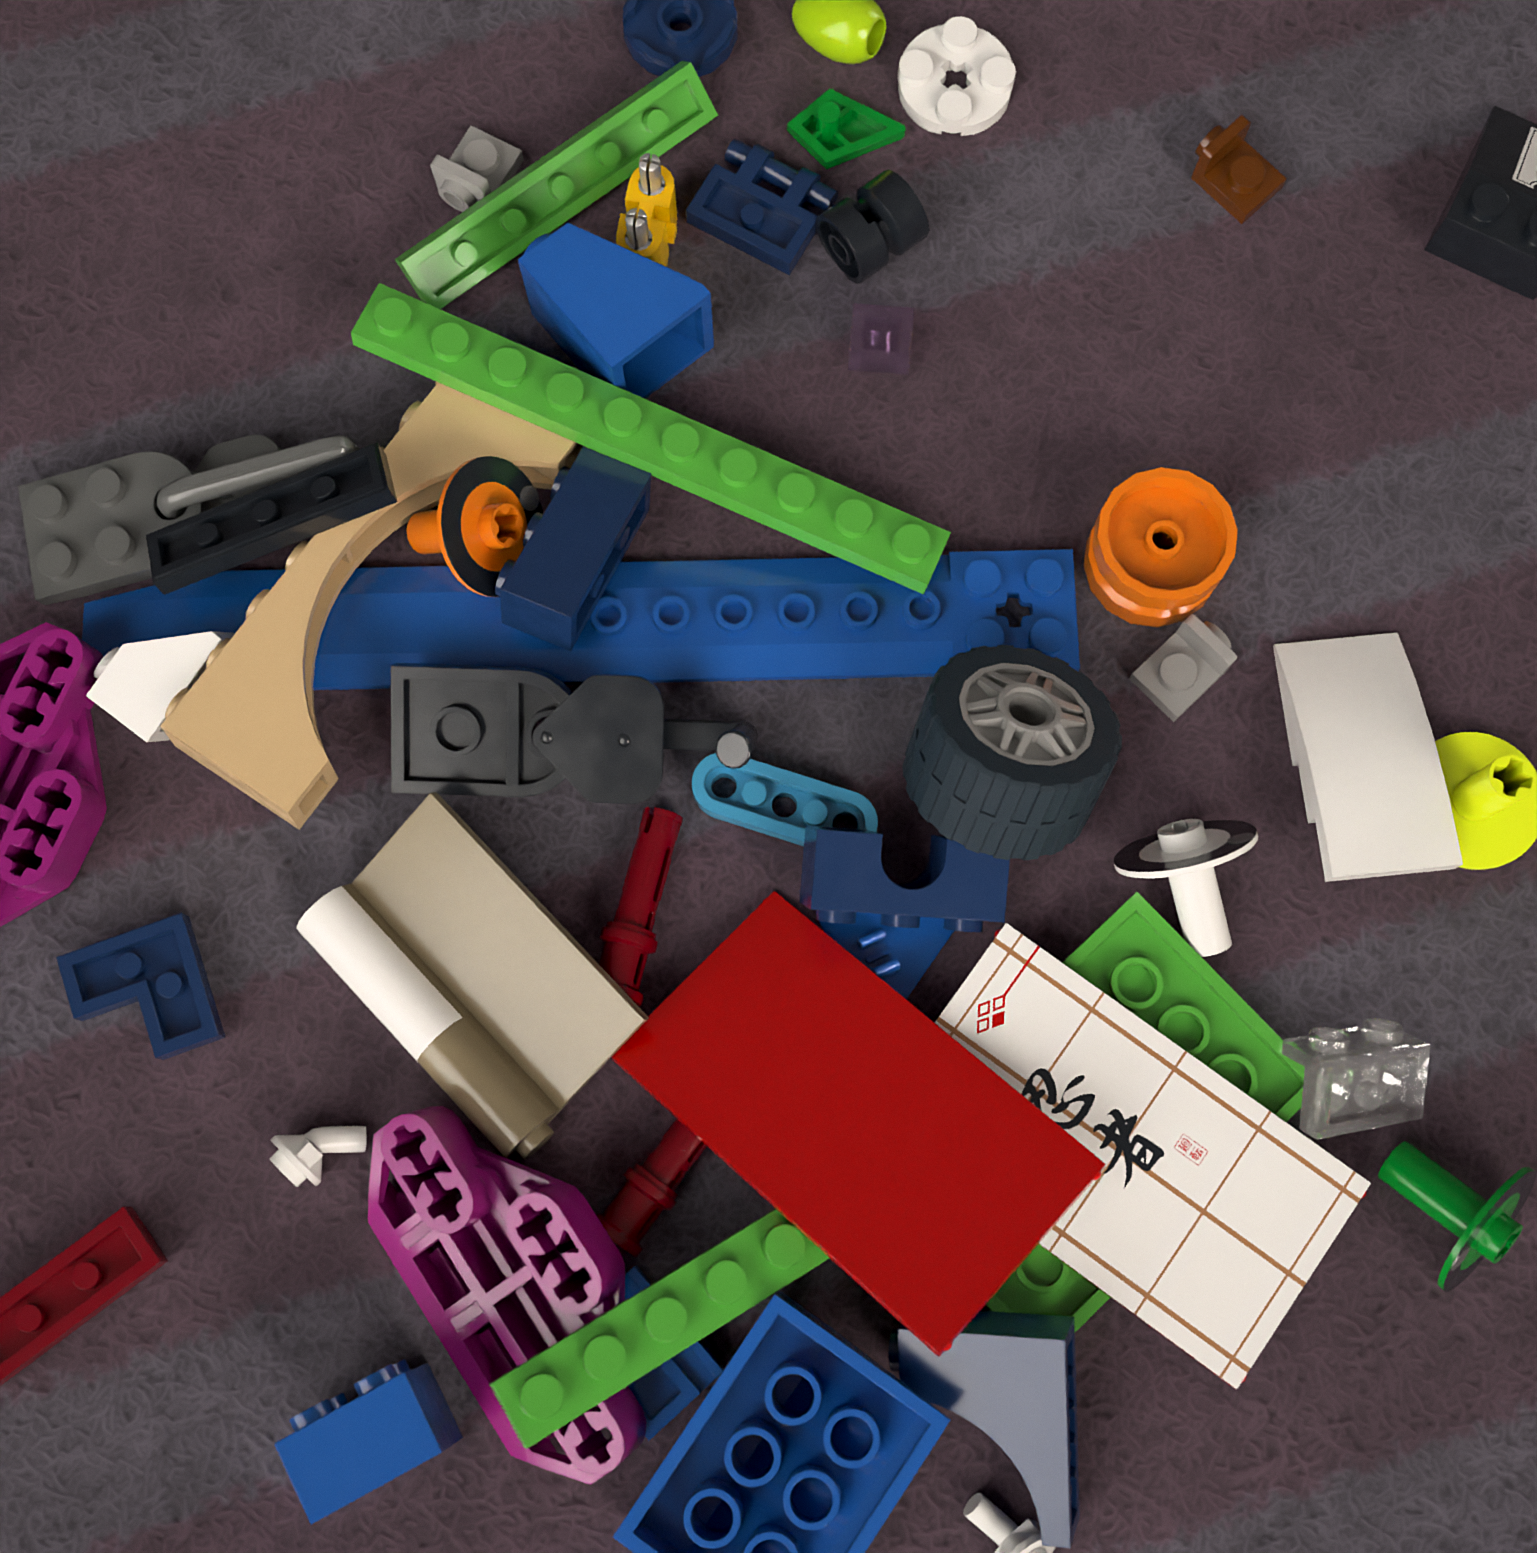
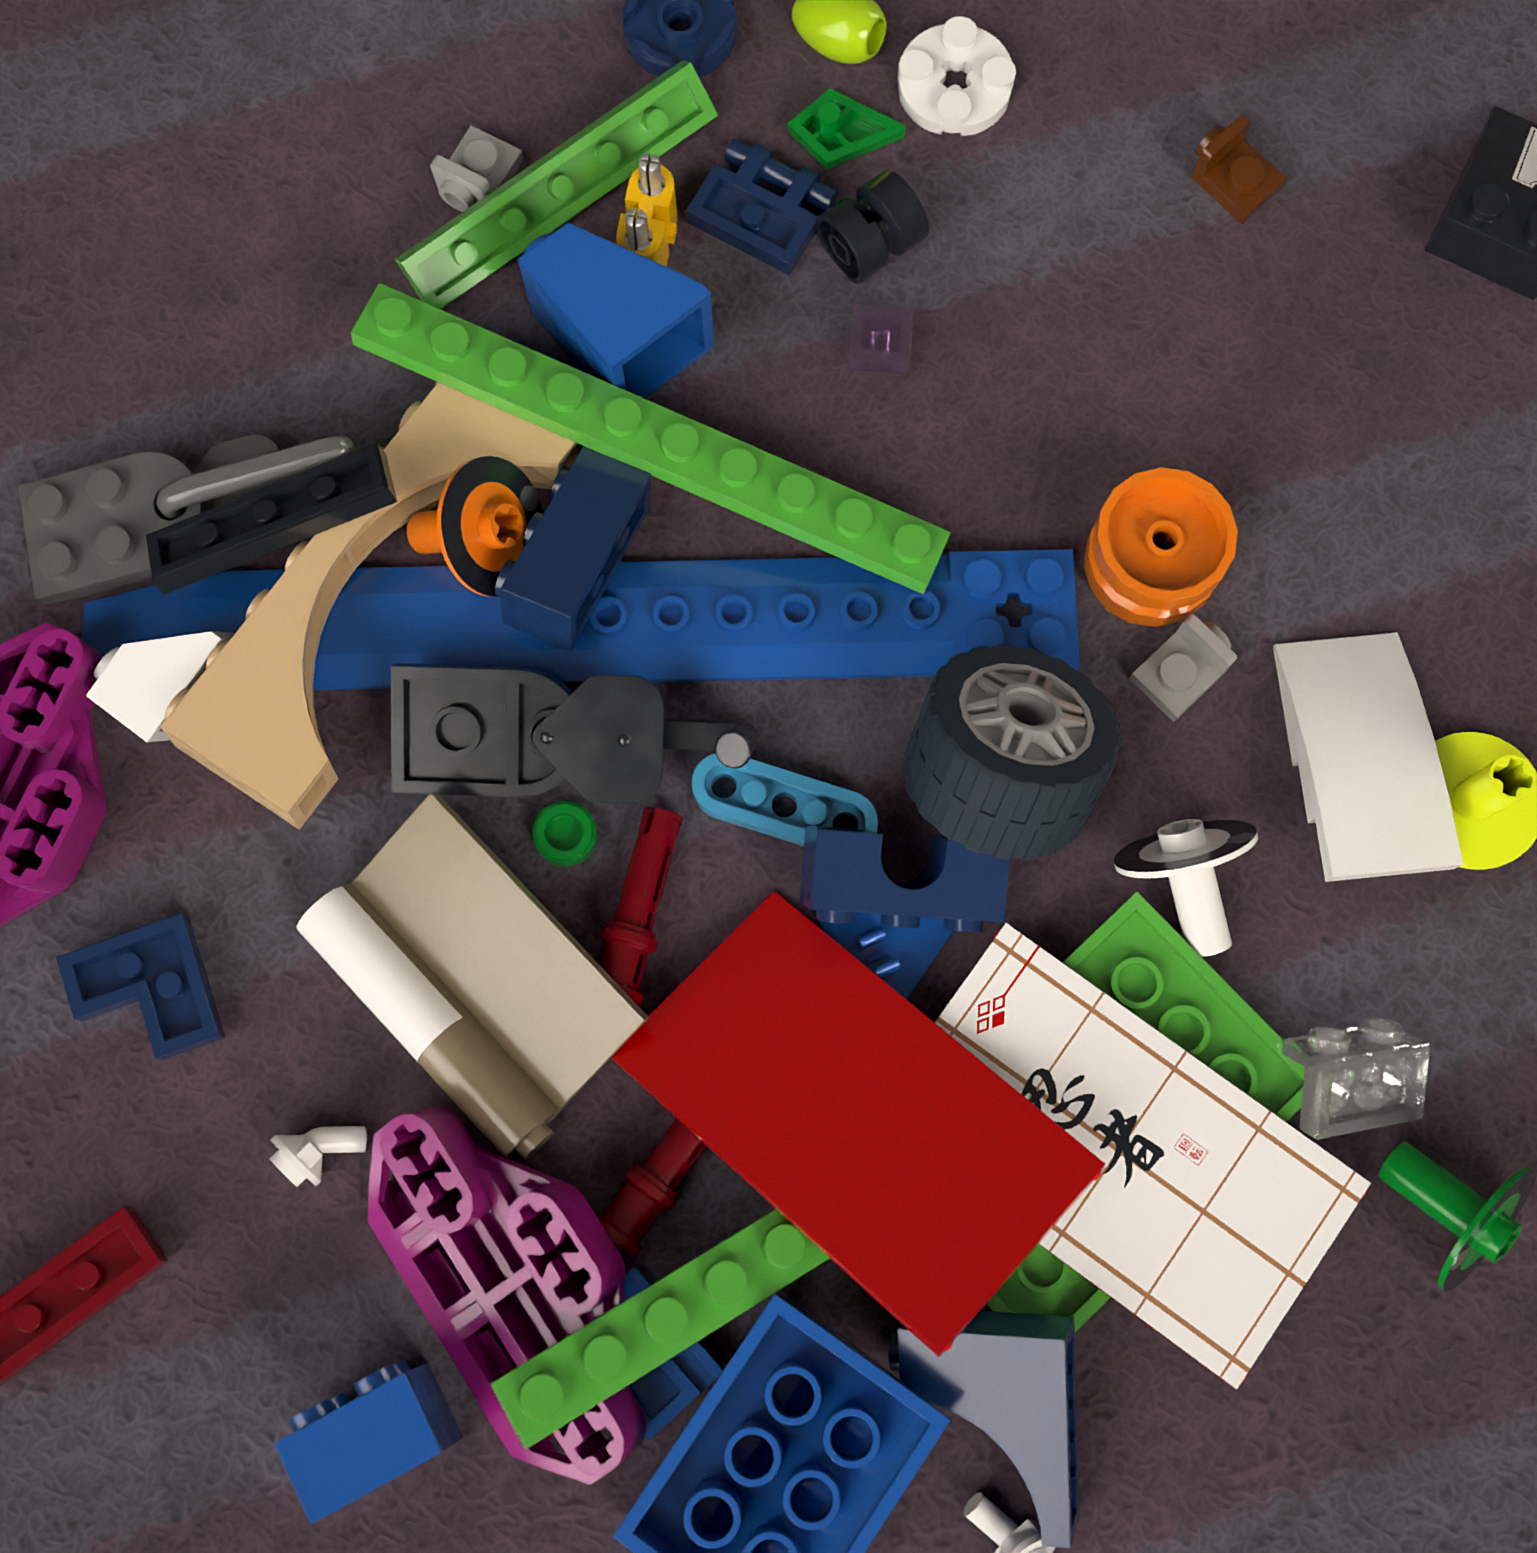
none -> green tile [532,801,597,867]

